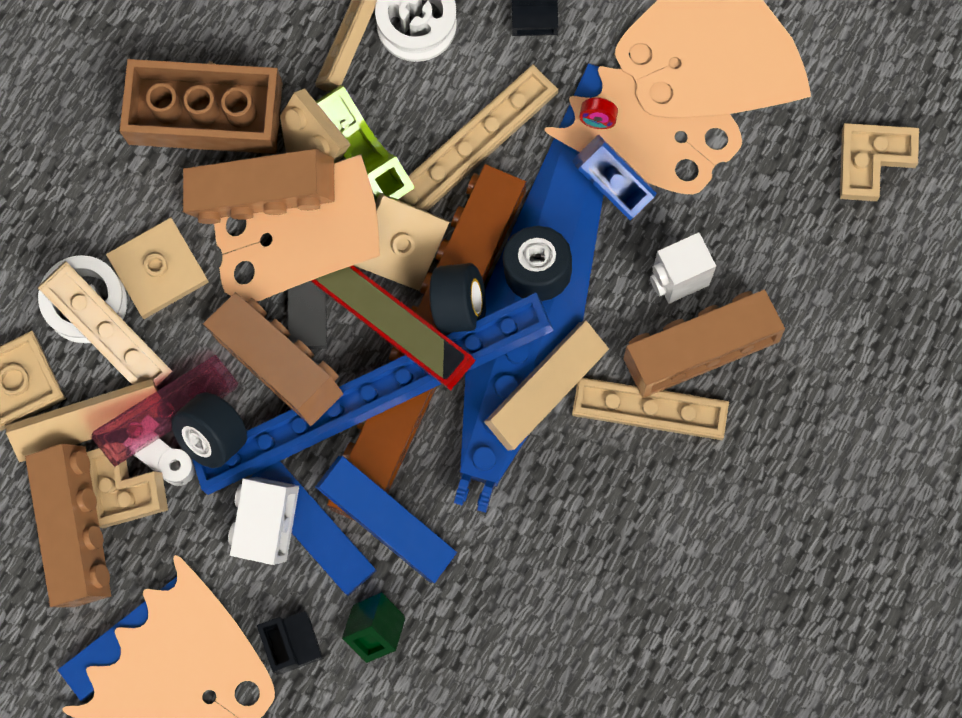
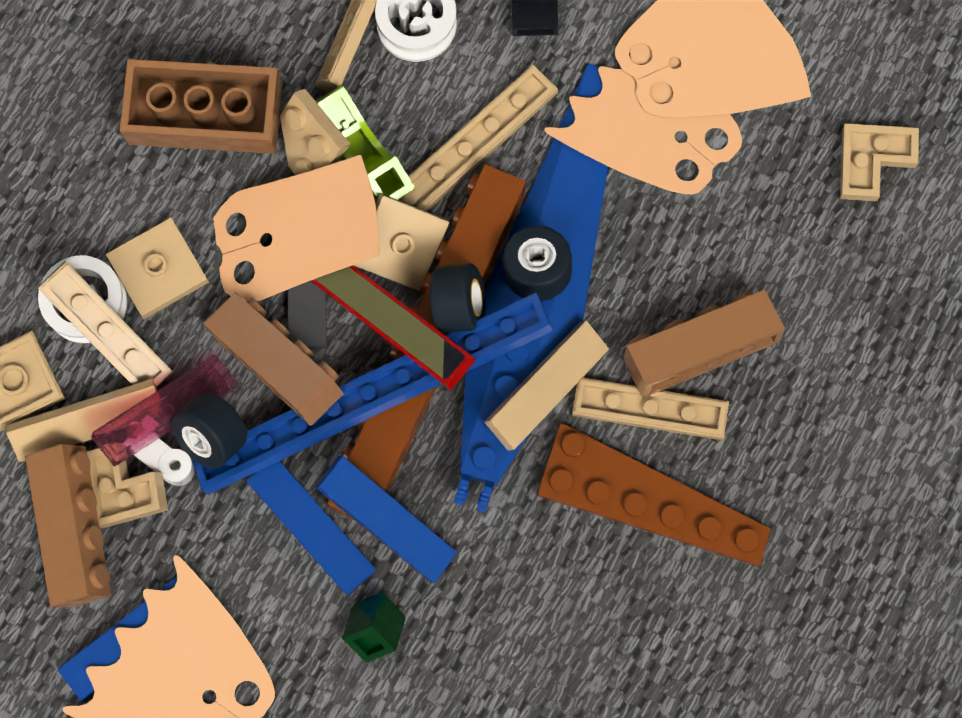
medium nougat brick [183,149,335,224] -> none
white brick [228,477,299,565] -> none
black piece [257,611,324,676] -> none
blue brick [573,135,657,220] -> none
red tile [579,98,618,129] -> none
white brick [650,233,716,304] -> none
none -> dark orange wing [537,423,771,567]

